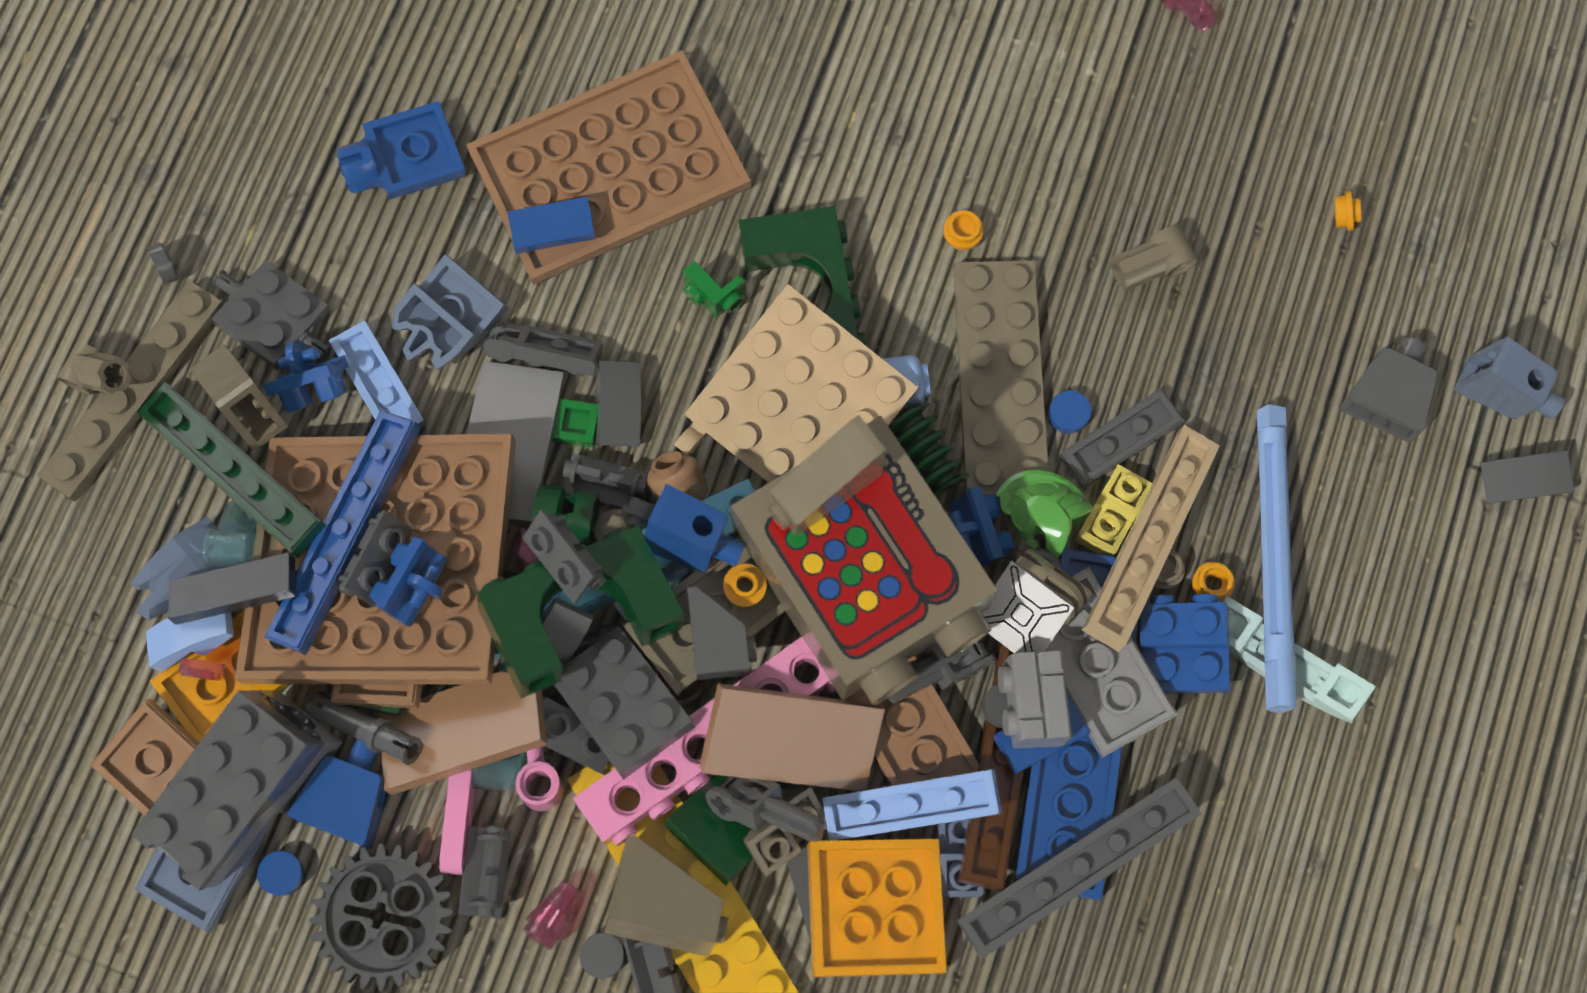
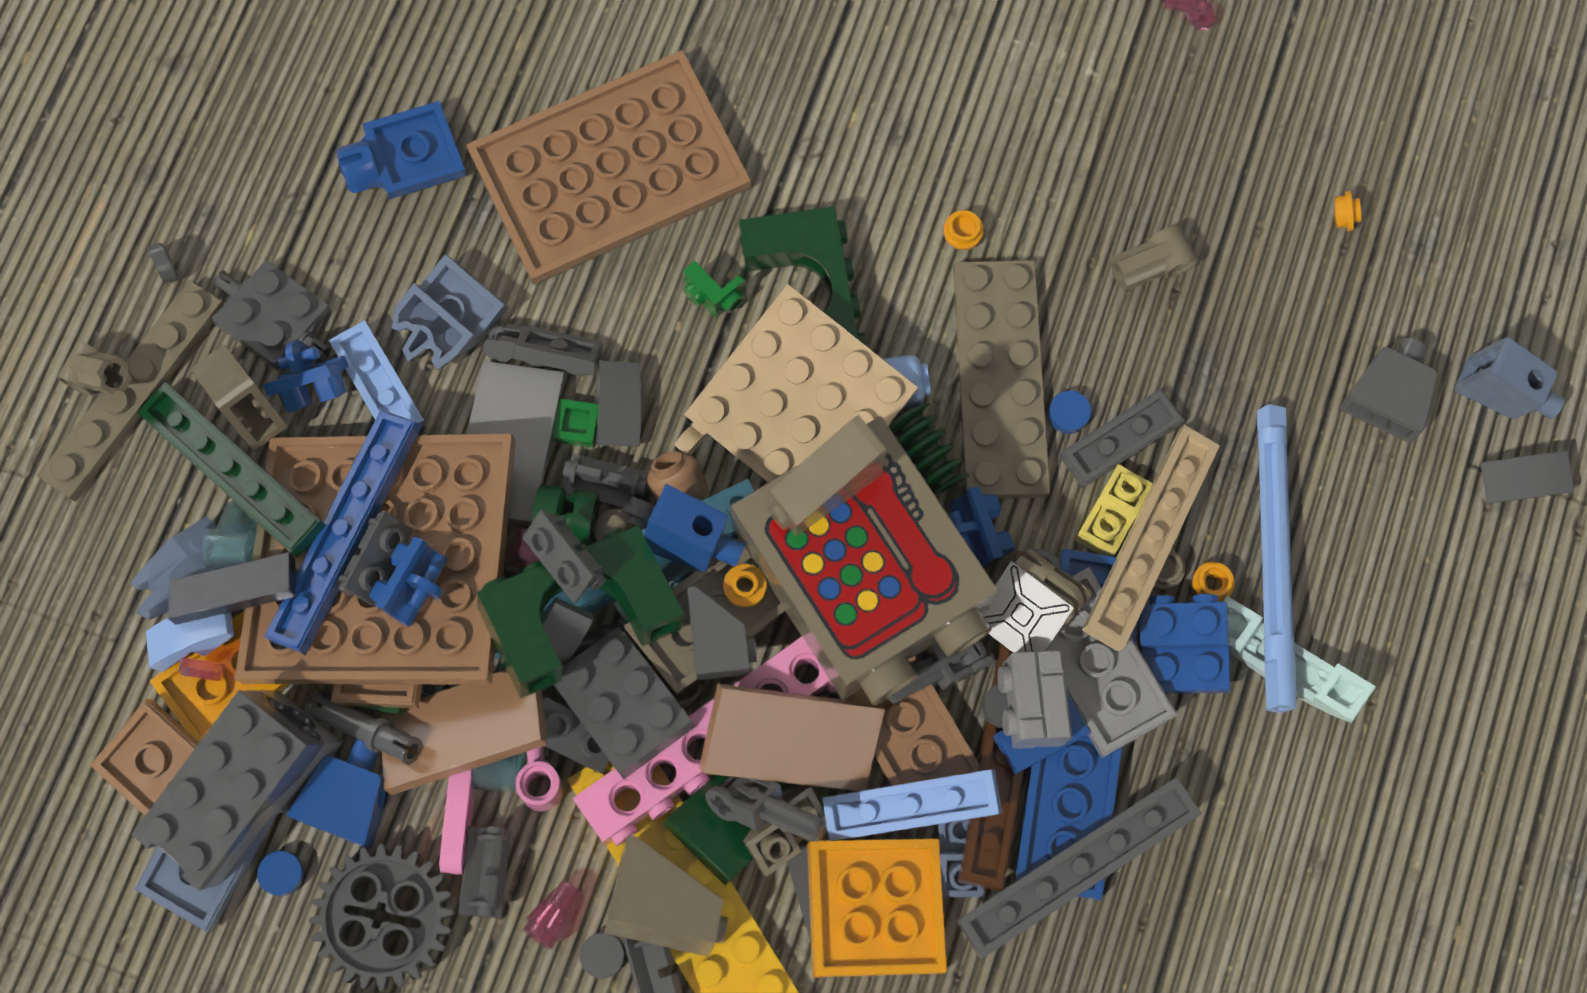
blue tile [507,197,596,254] -> none
bright green helmet [996,470,1094,561] -> none

